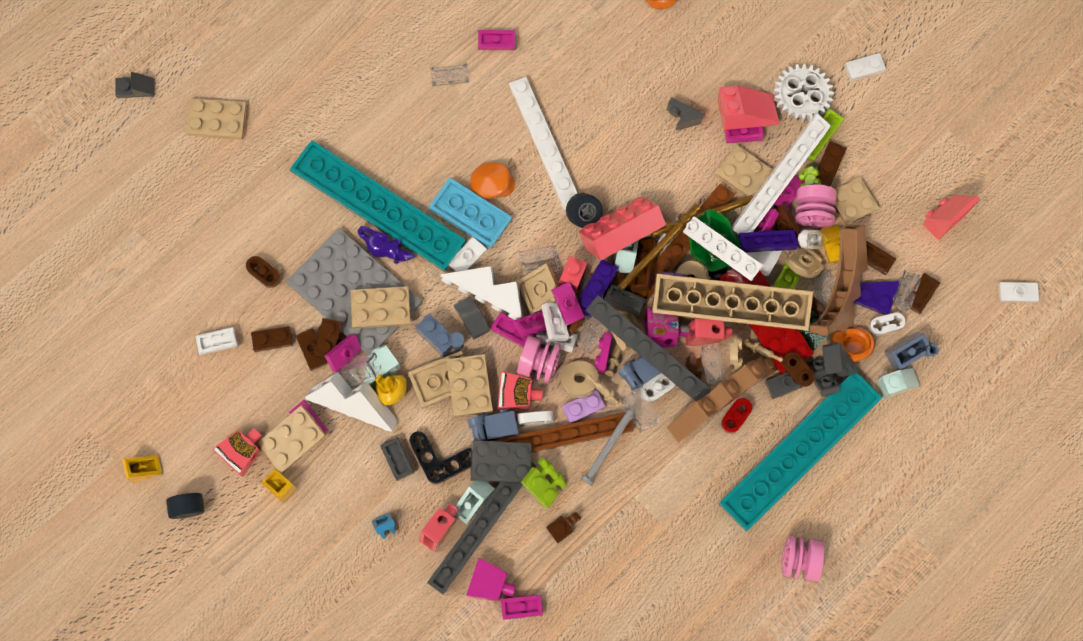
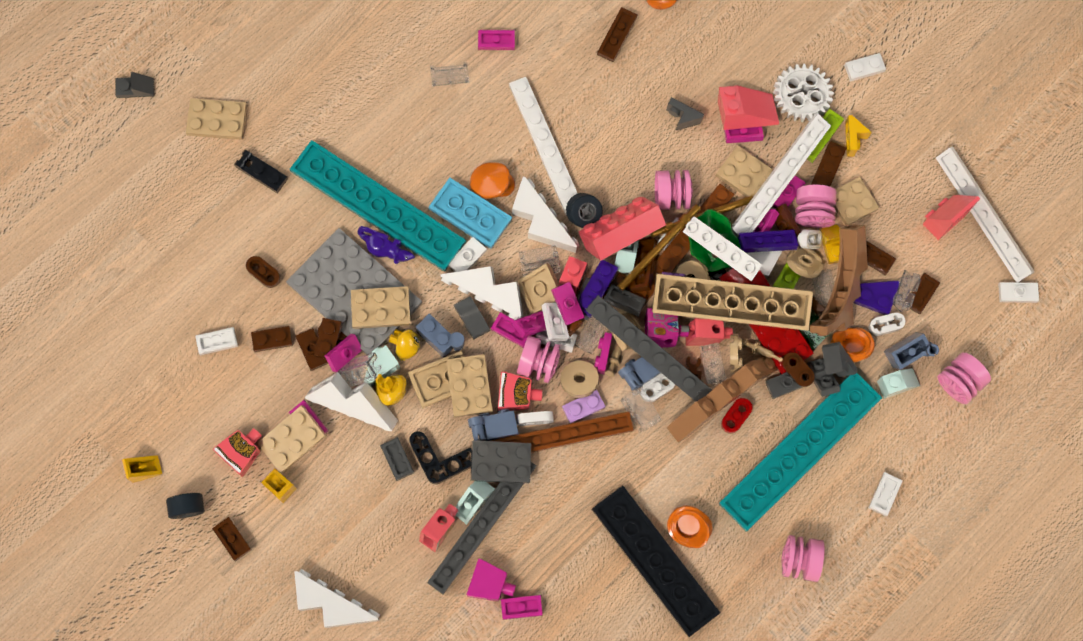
dark azure tile [372,513,396,539] -> none
lime plate [521,457,567,508] -> none
reddish brown plate [546,512,581,543] -> none
light grey bar [580,409,634,486] -> none
tan piece [587,375,622,408] -> none
lime piece [799,166,821,187] -> none
none -> reddish brown plate [212,517,252,562]
none -> black plate [234,150,288,194]
none -> white slope [294,569,380,628]
none -> yellow piece [389,329,420,361]
none -> white slope [512,177,579,253]
none -> black plate [591,486,720,638]
none -> reddish brown plate [597,7,638,62]
none -> bright pink wheel [655,170,693,210]
none -> orange piece [667,505,713,548]
none -> yellow slope [845,115,871,157]
none -> white plate [868,472,903,516]
none -> white plate [936,147,1034,282]
none -> bright pink wheel [937,352,991,404]

